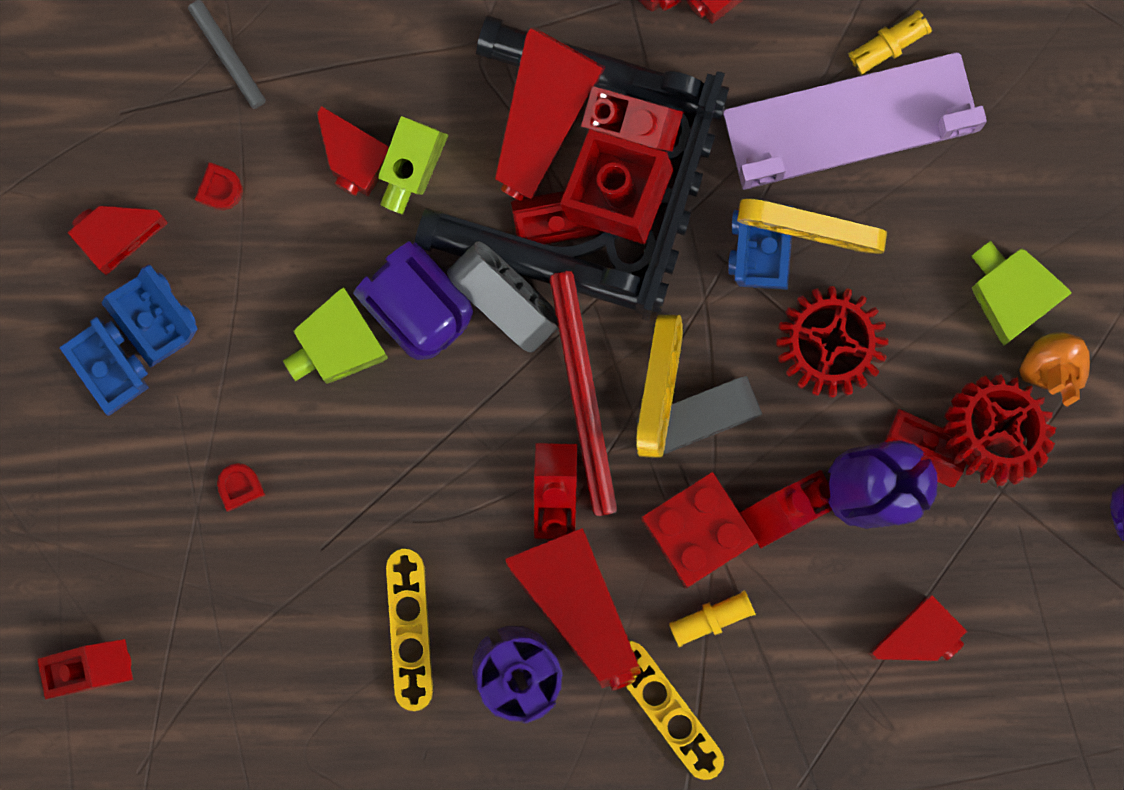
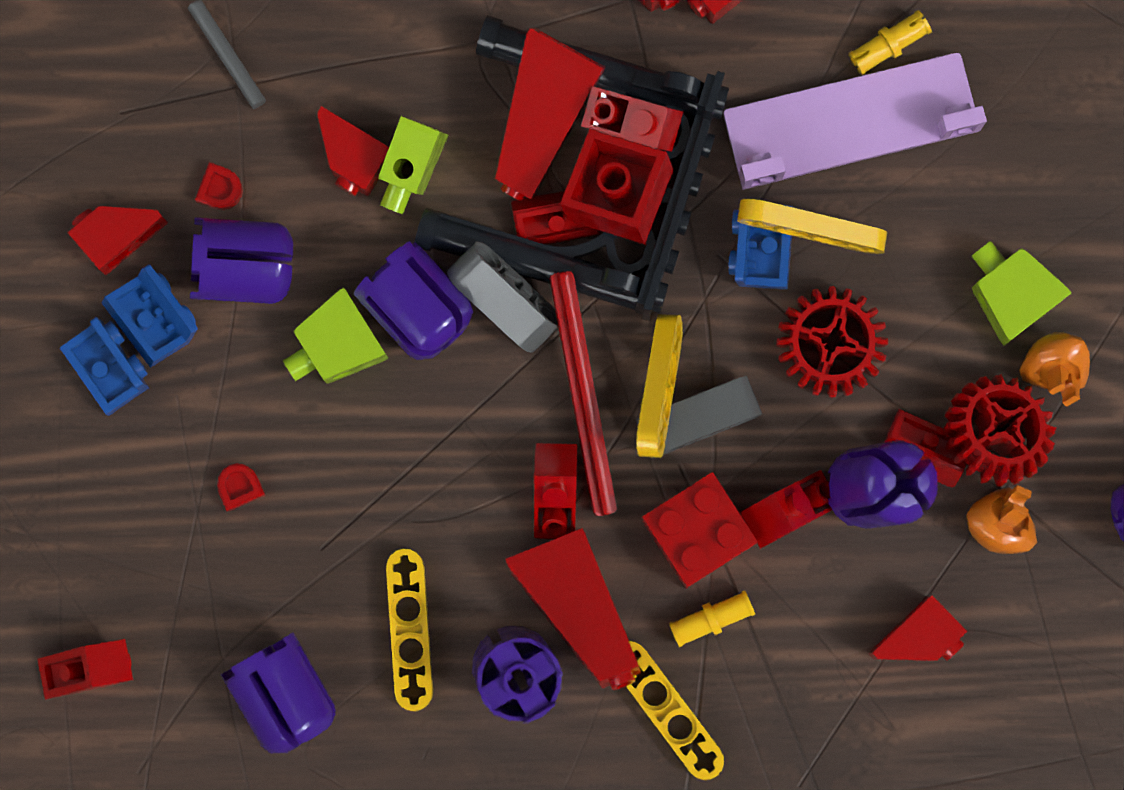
none -> dark purple cylinder [190,217,293,304]
none -> dark purple cylinder [220,632,336,753]
none -> orange piece [966,485,1037,554]

